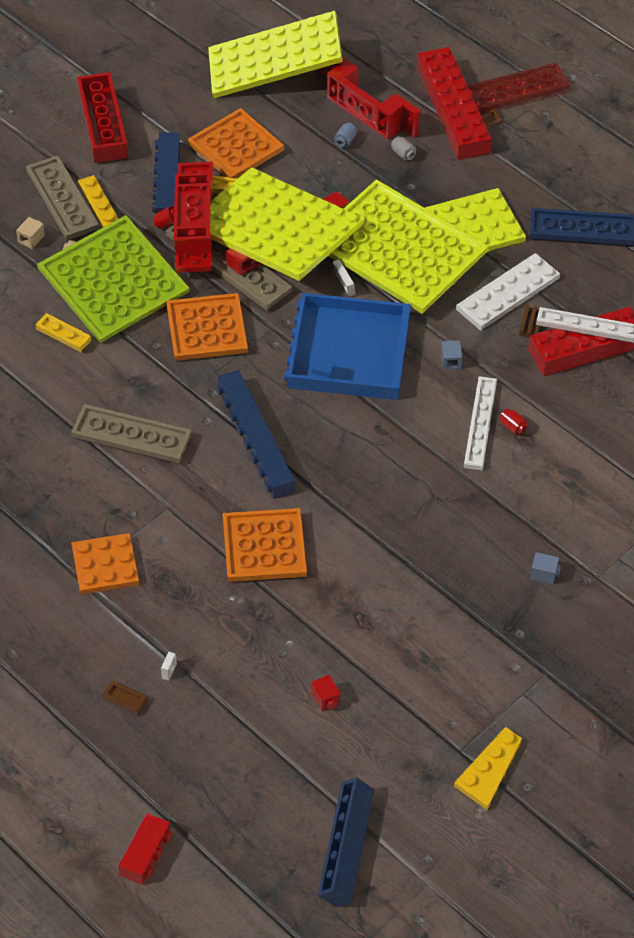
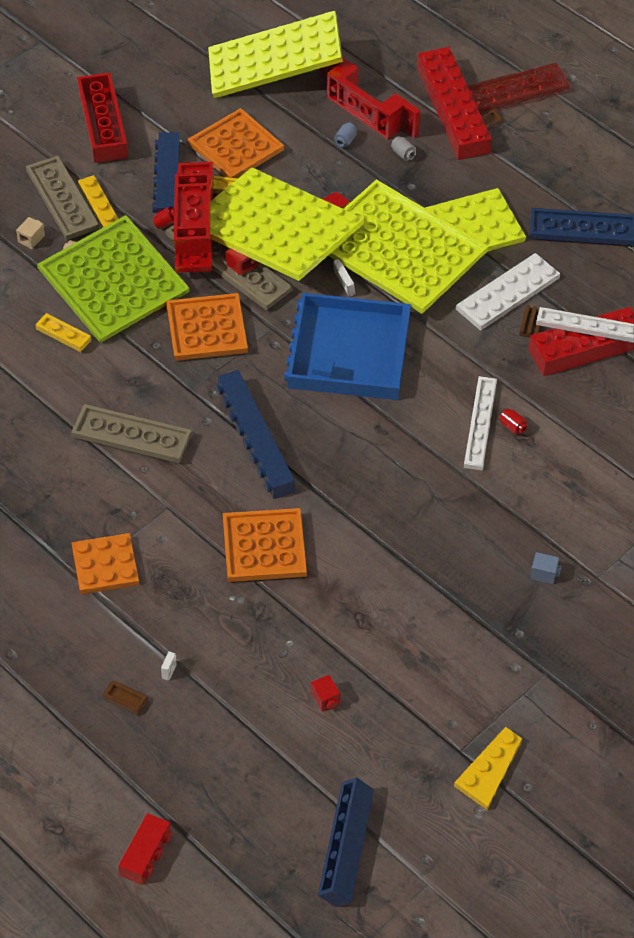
sand blue brick [441,340,462,370] -> none

